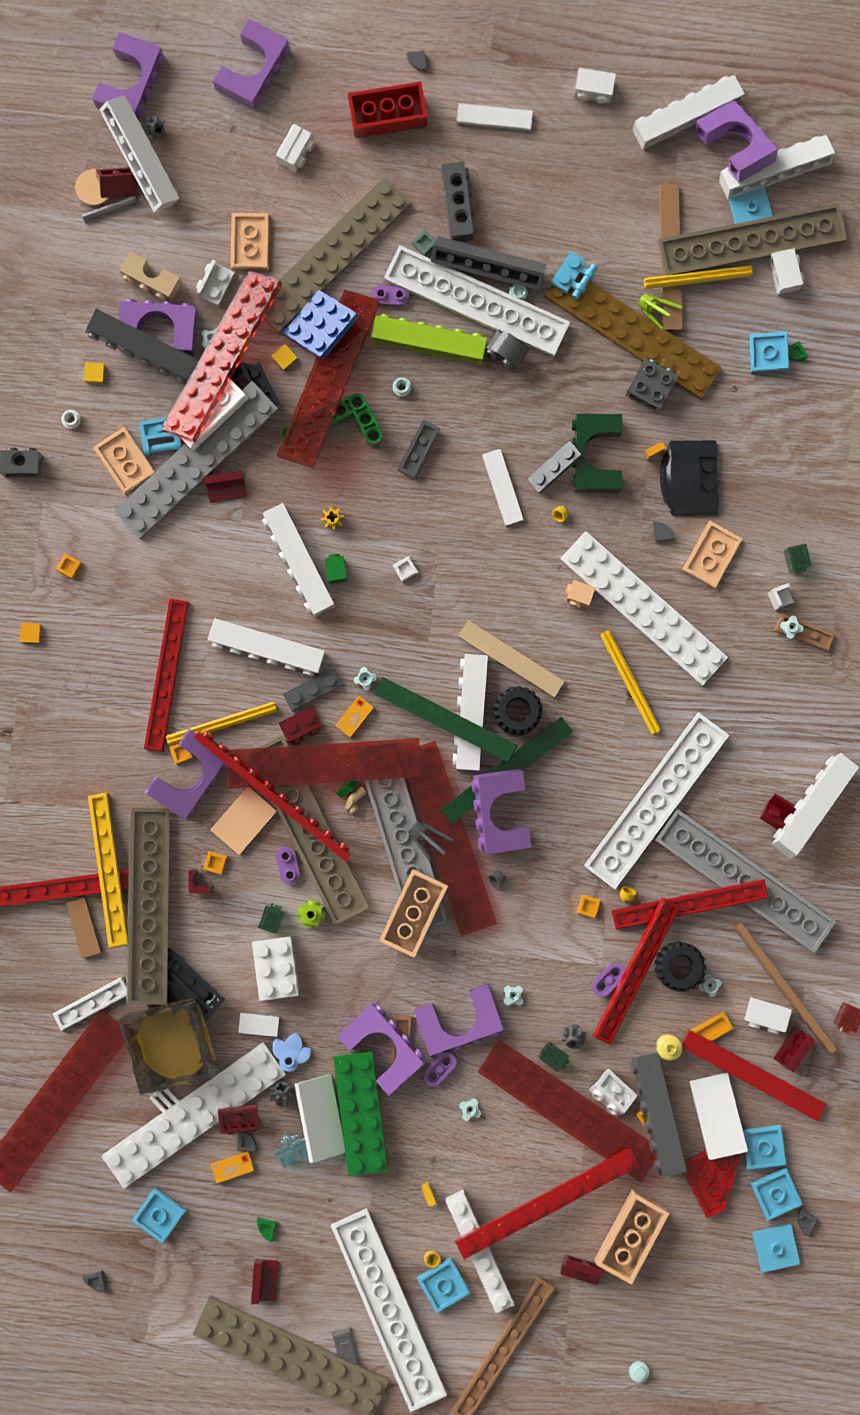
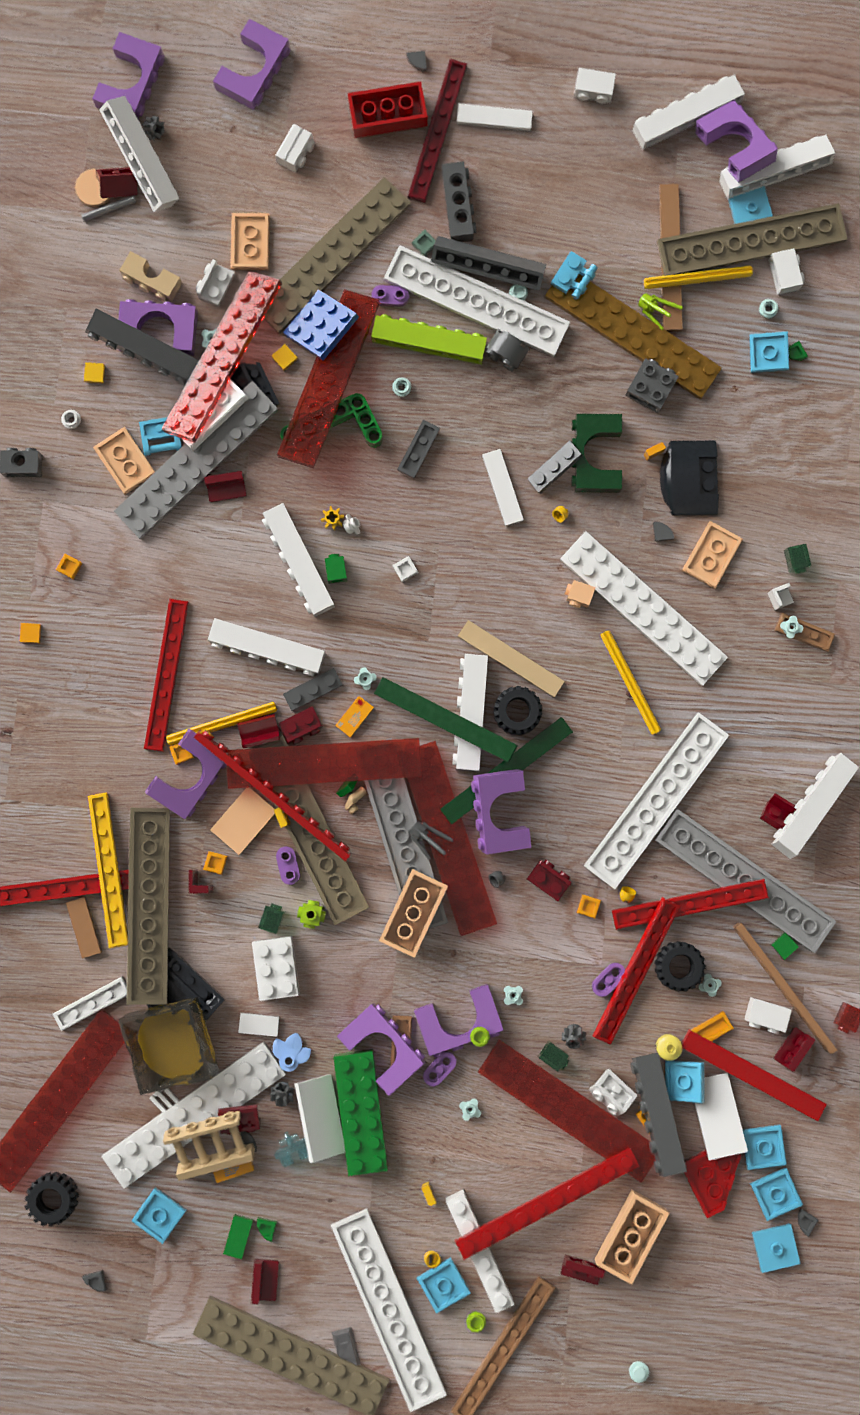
none -> black tyre [25,1172,79,1227]
none -> tan fence [163,1111,255,1181]
none -> green tile [223,1214,253,1260]
none -> dark red panel [237,714,280,749]
none -> yellow tile [274,808,291,828]
none -> white plate [343,514,360,535]
none -> dark red tile [408,59,468,203]
none -> lime plate [466,1311,486,1332]
none -> lime plate [470,1027,490,1047]
none -> dark red bracket [526,859,572,902]
none -> medium azure plate [665,1060,704,1103]
none -> light aqua plate [759,299,778,318]
none -> green tile [771,933,799,960]

